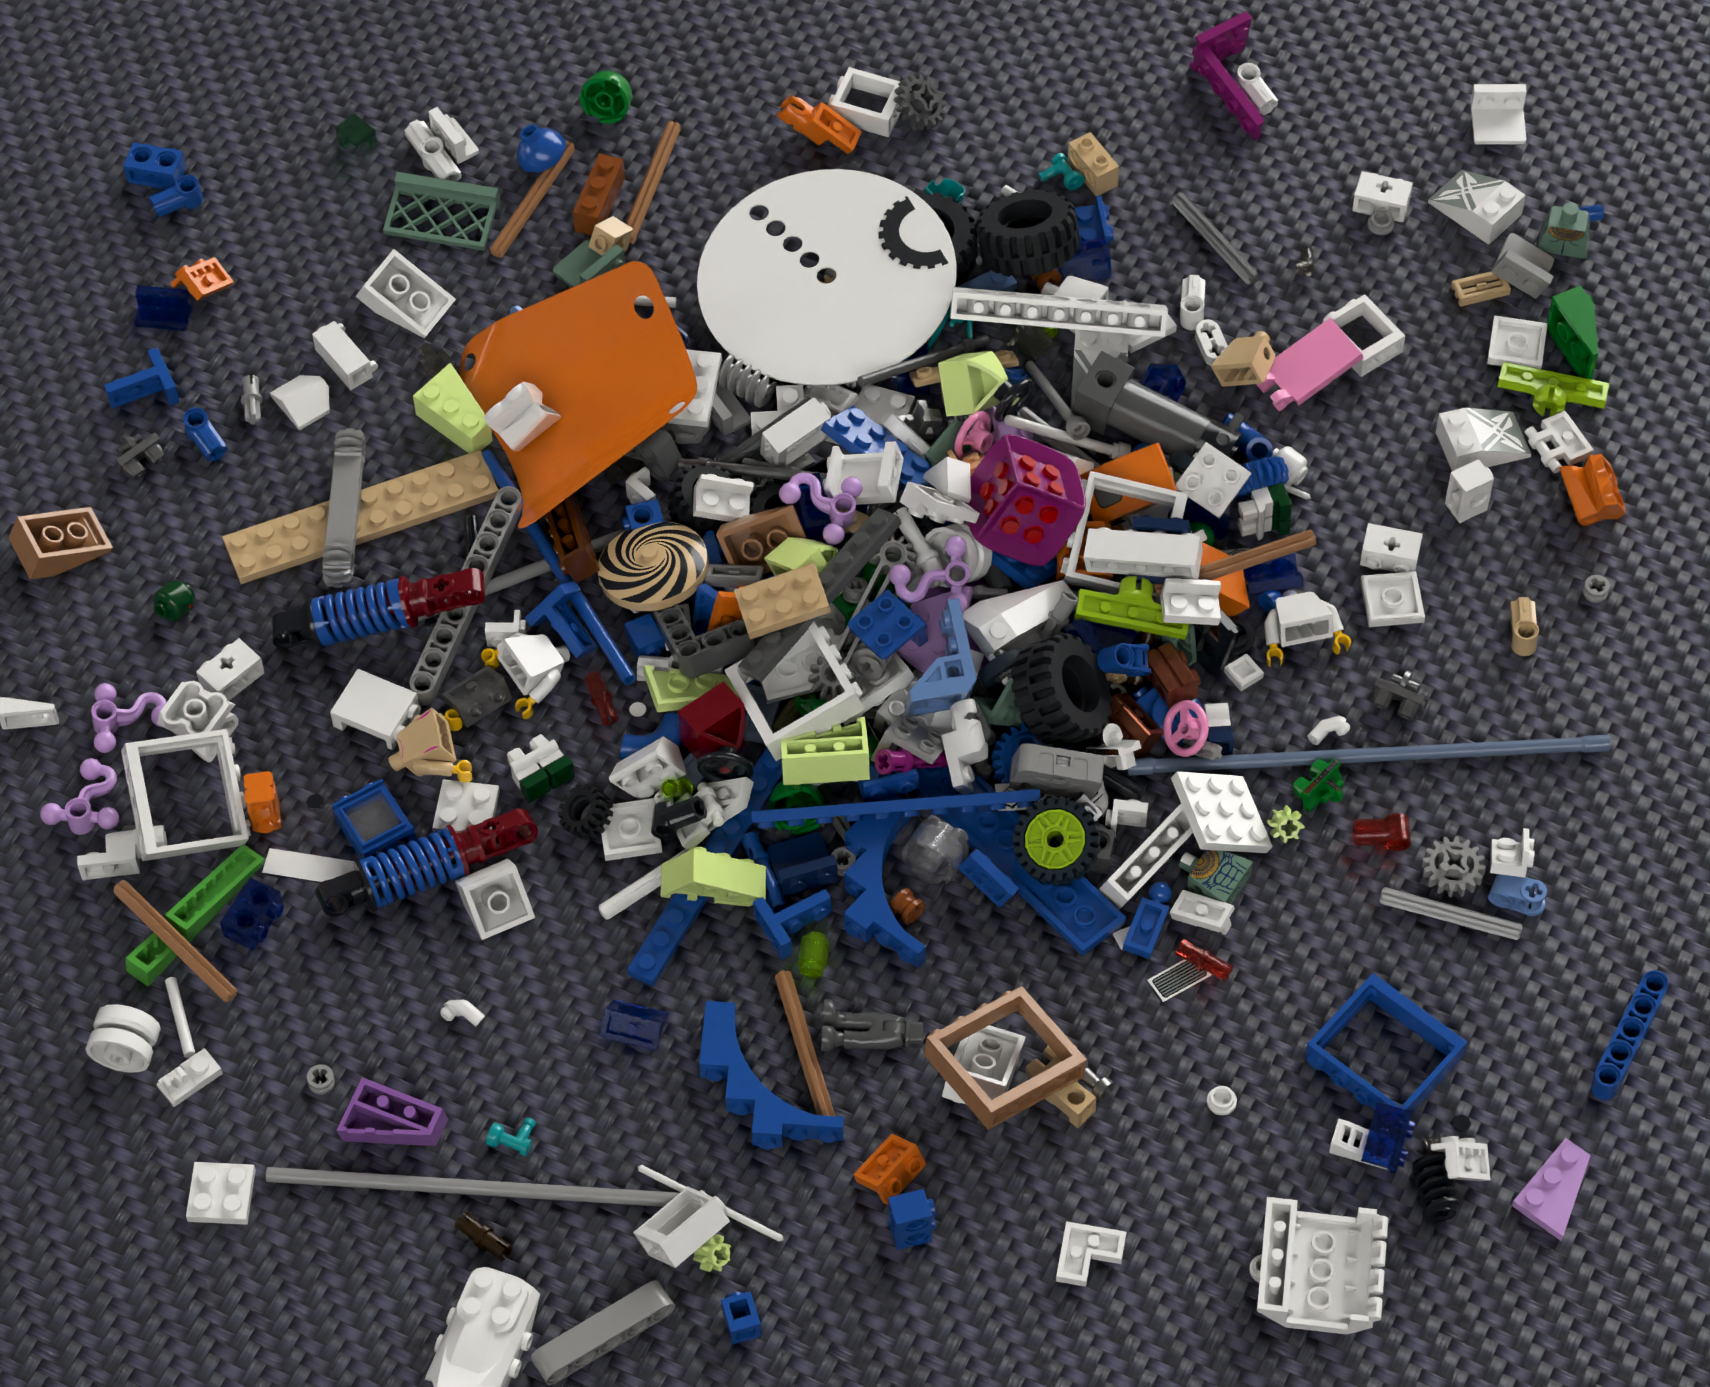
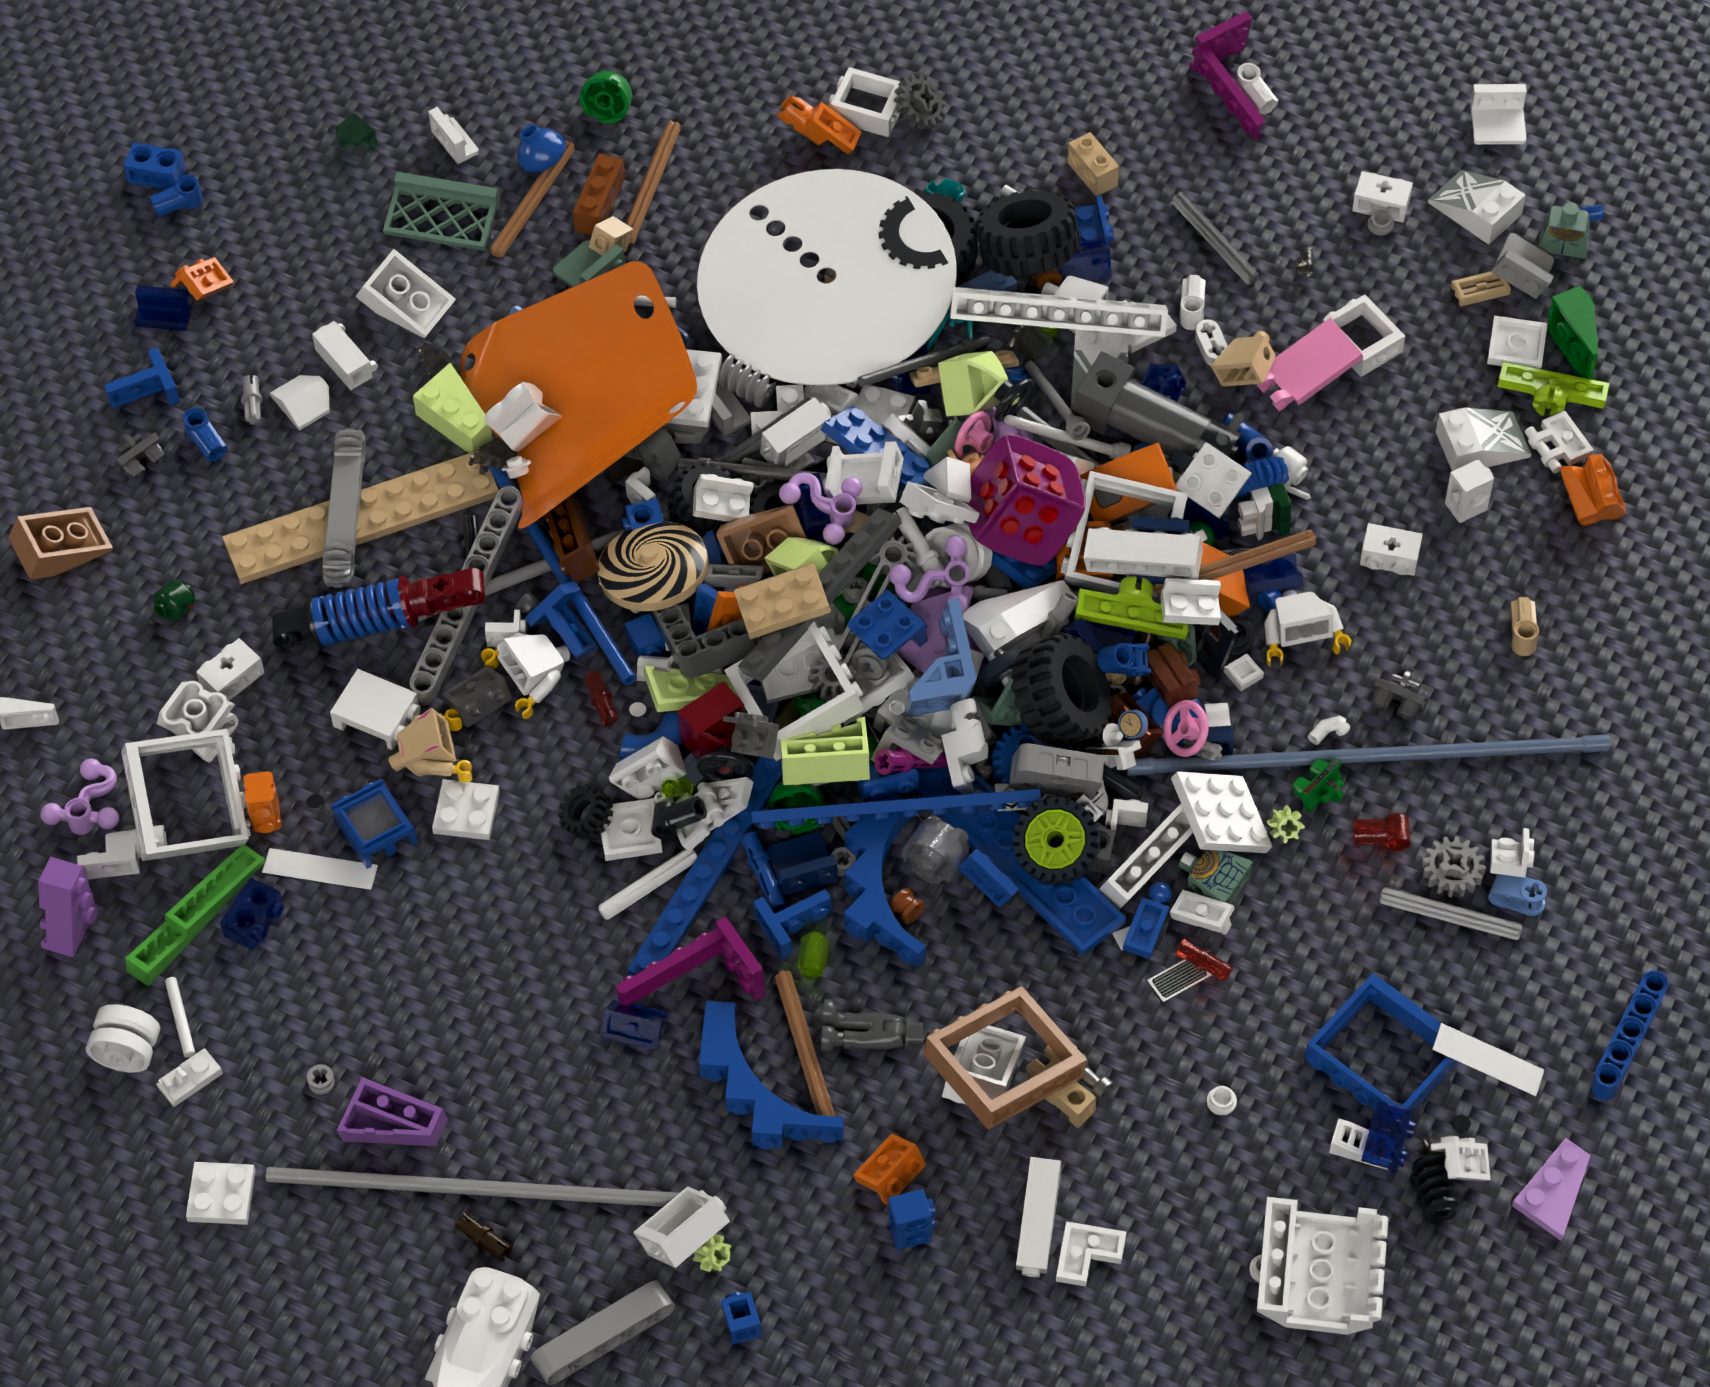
lavender piece [91,683,167,753] -> none
medium nougat axle [114,880,237,1002] -> none
piece [315,808,538,917] -> none
white piece [404,120,462,182] -> none
white arm [440,1000,485,1027] -> none
white slope [455,859,535,940] -> none
teal piece [486,1118,536,1157] -> none
hips [507,734,575,803] -> none
white axle [637,1165,784,1242] -> none
yellowish green wedge [661,847,766,907] -> none
teal piece [1038,153,1085,191] -> none
white plate [1360,571,1425,627] -> none
light grey bush [1583,575,1610,603] -> none
none -> medium lavender wedge [38,857,98,957]
none -> clear smoke plate [468,437,518,474]
none -> white plate [501,456,531,479]
none -> dark grey hinge [516,592,540,616]
none -> magenta bracket [616,916,766,1007]
none -> flat silver bracket [723,712,779,759]
none -> white slope [1016,1157,1061,1277]
none -> tile [1118,710,1148,739]
none -> white sticker [1432,1023,1544,1096]

